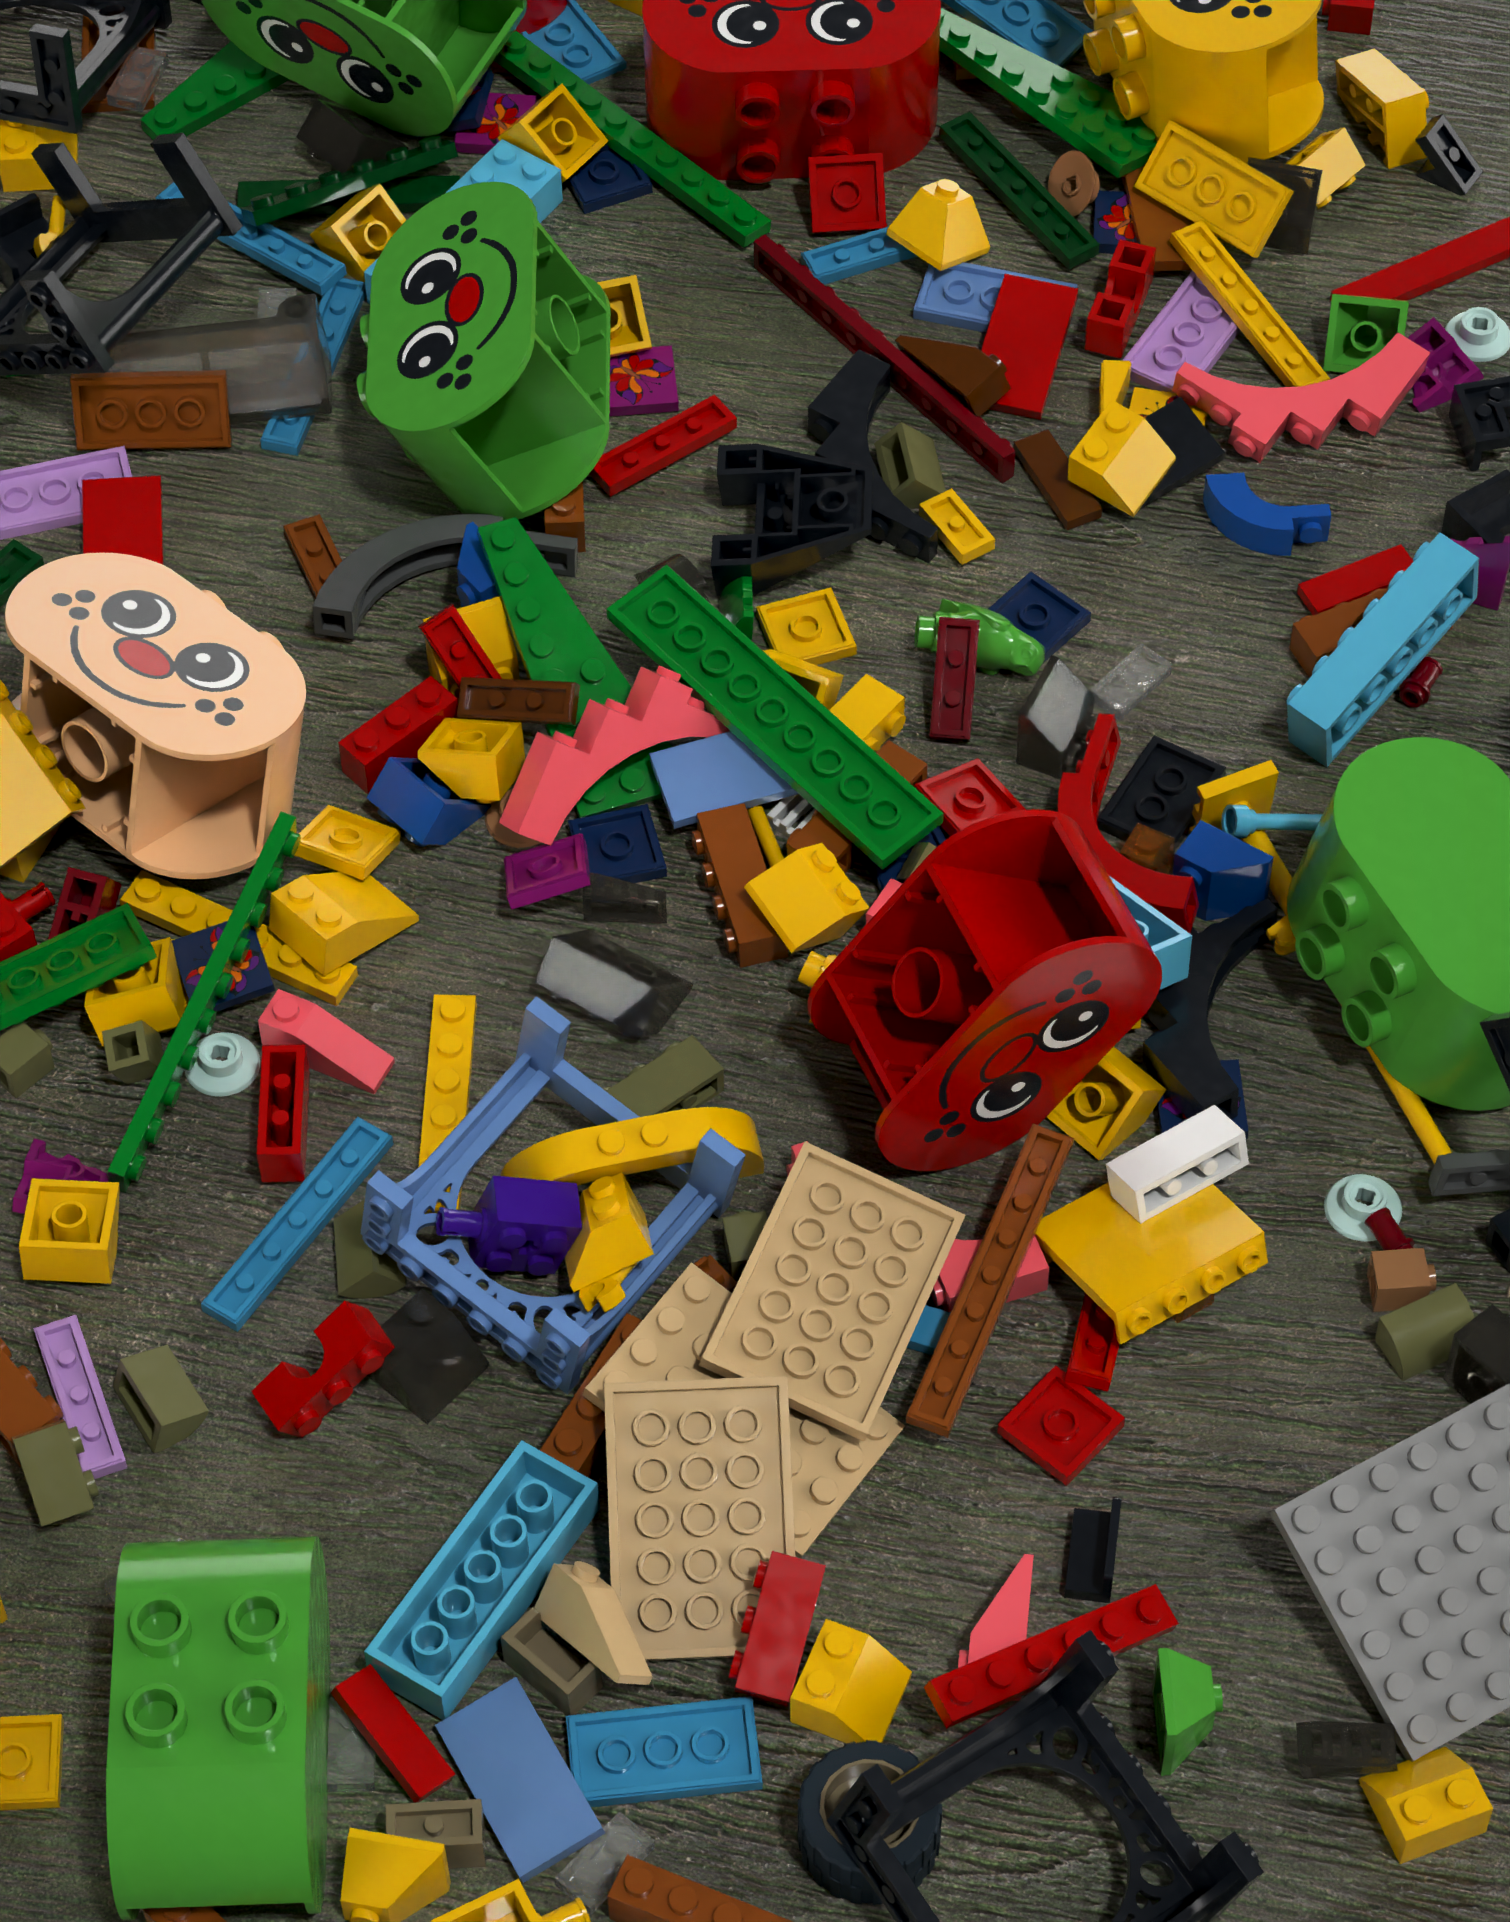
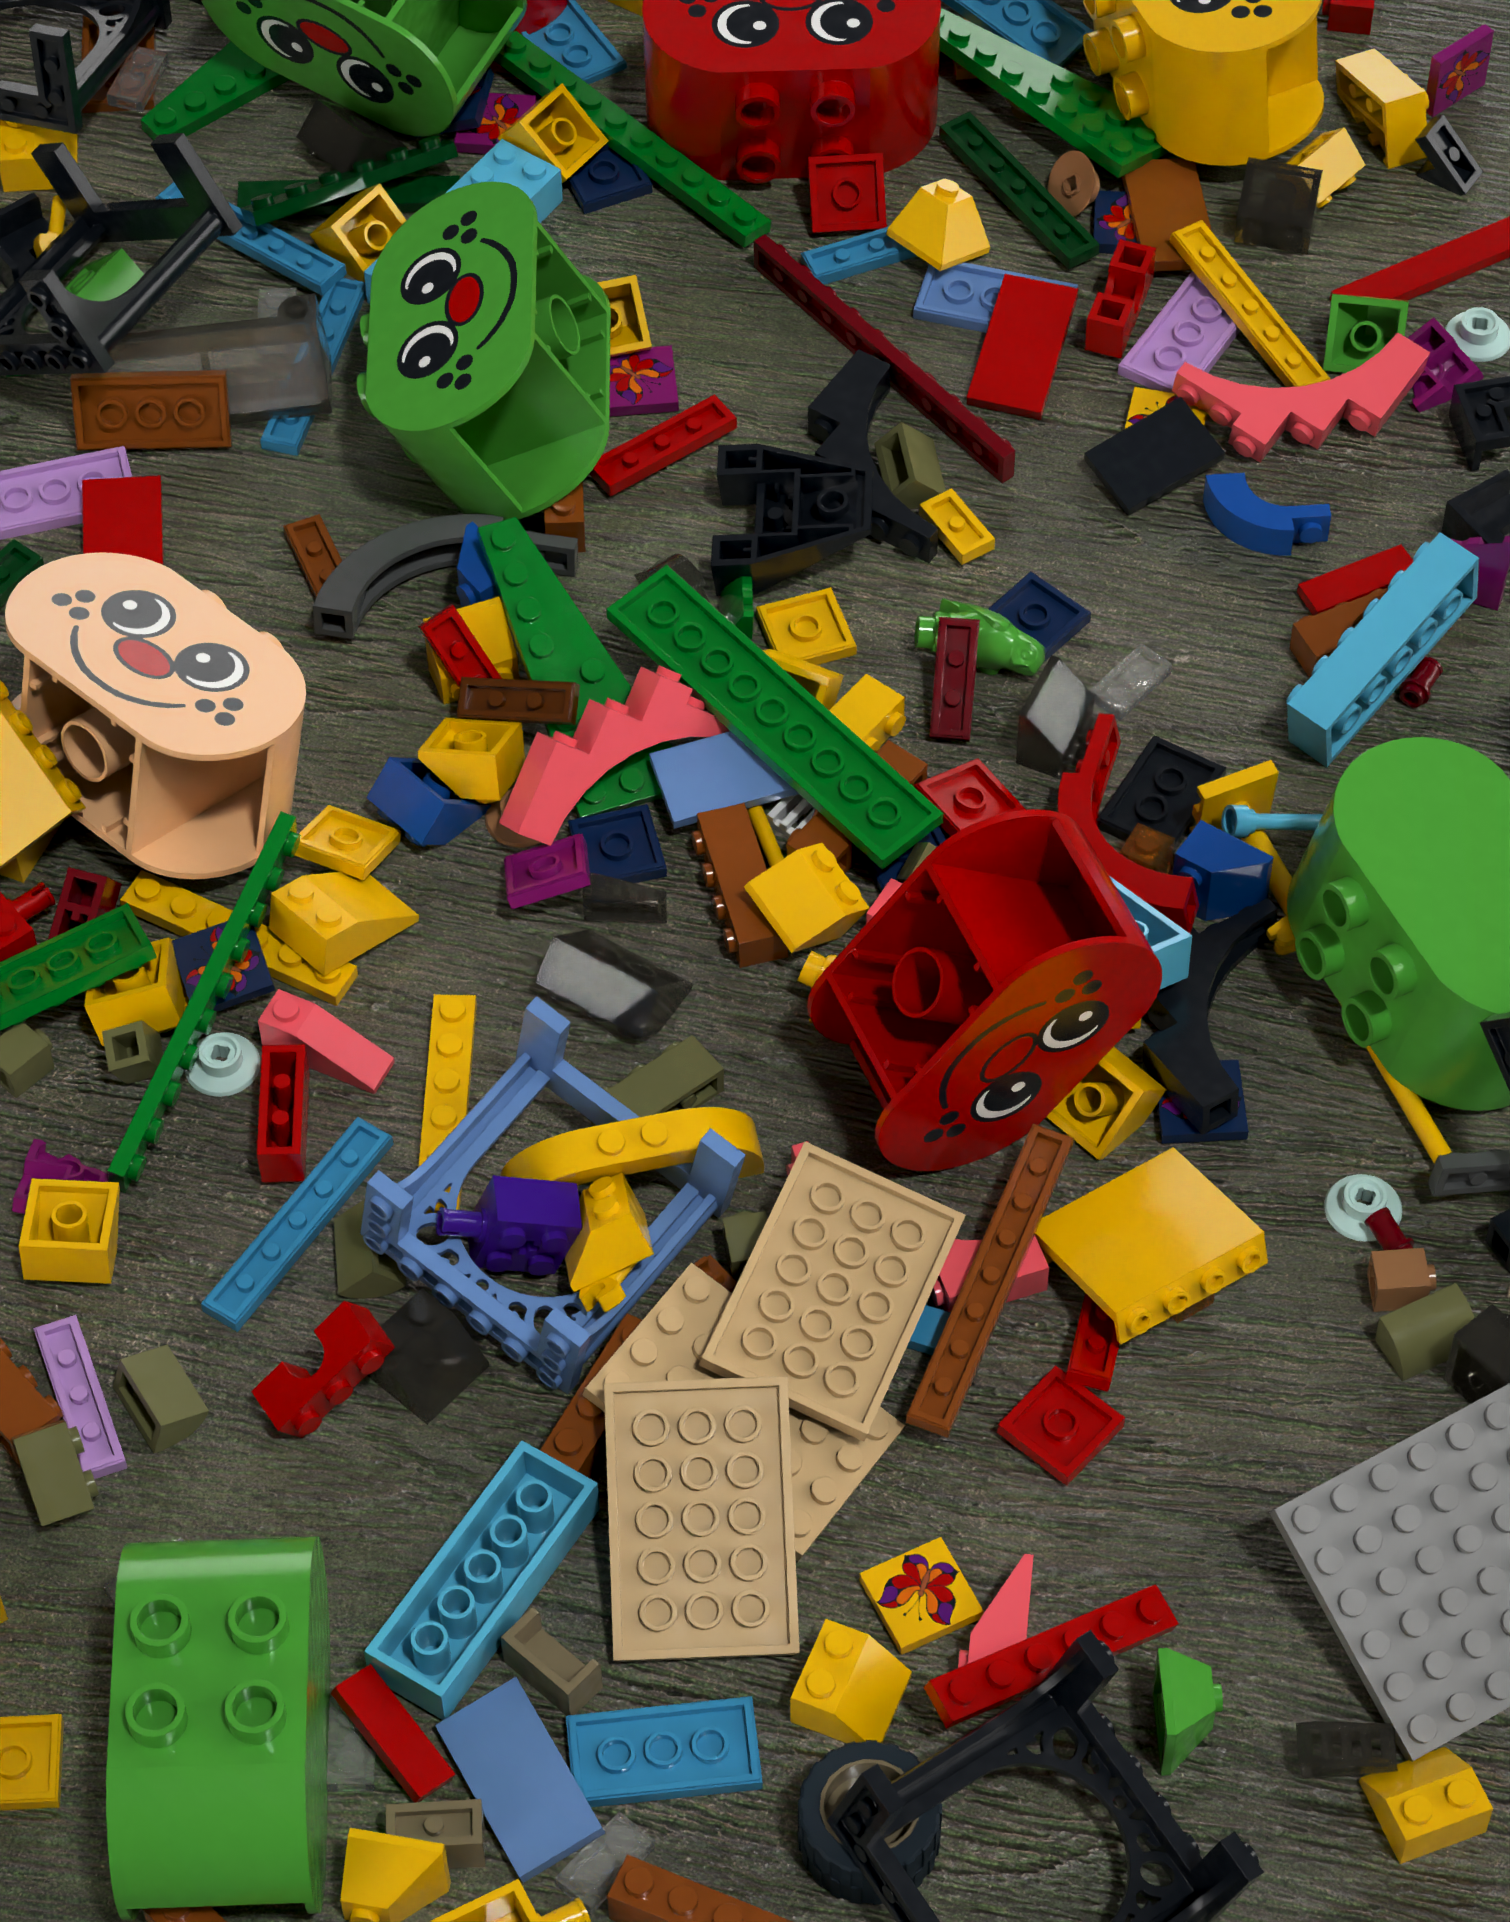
red brick [338,676,458,794] -> none
tan slope [534,1561,653,1685] -> none
red brick [728,1551,826,1706] -> none
reddish brown slope [895,335,1011,416] -> none
reddish brown tile [1013,429,1102,530] -> none
black panel [1064,1497,1122,1603] -> none
yellow slope [1068,399,1176,517] -> none
yellow slope [1099,360,1132,415] -> none
white brick [1106,1105,1249,1224] -> none
yellow tile [1134,120,1294,258] -> none
none -> bright green slope [65,248,144,301]
none -> yellow tile [859,1537,984,1655]
none -> magenta tile [1426,24,1494,117]

